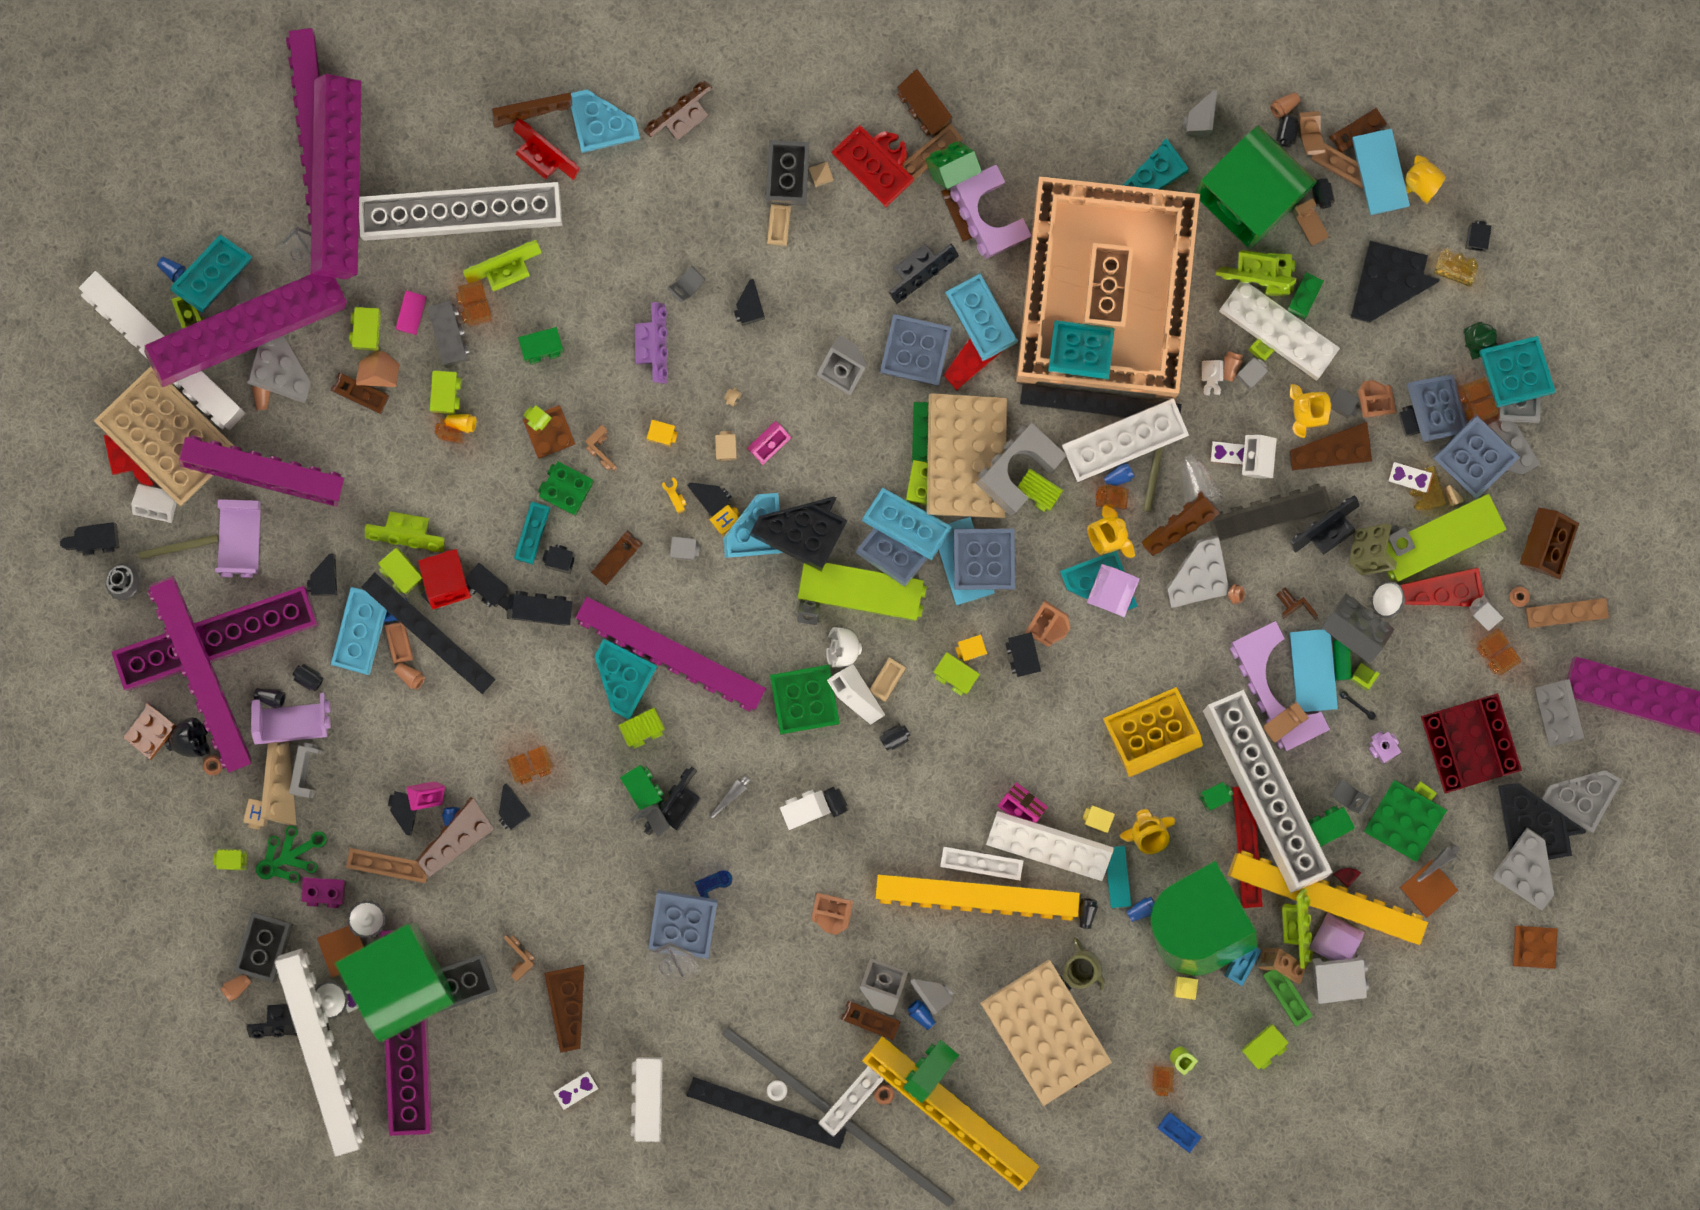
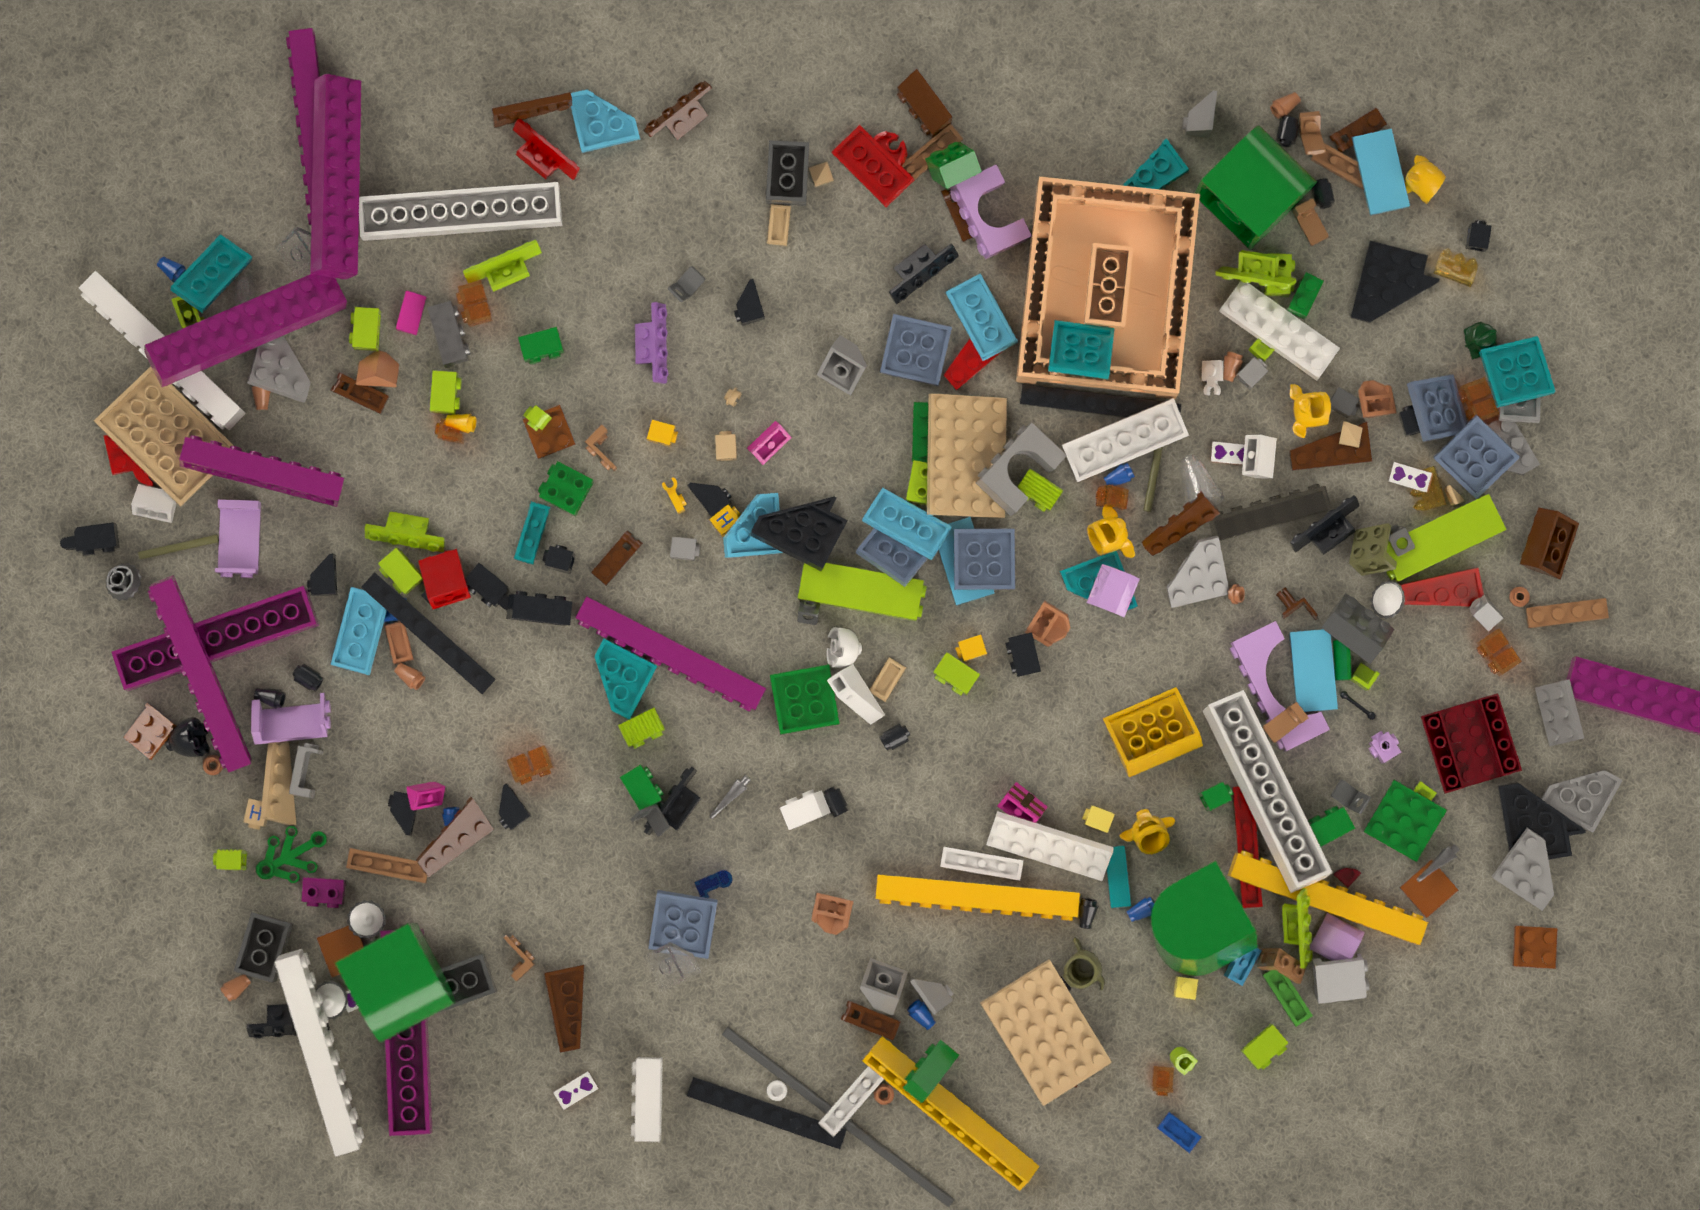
none -> tan slope [1339,421,1363,448]

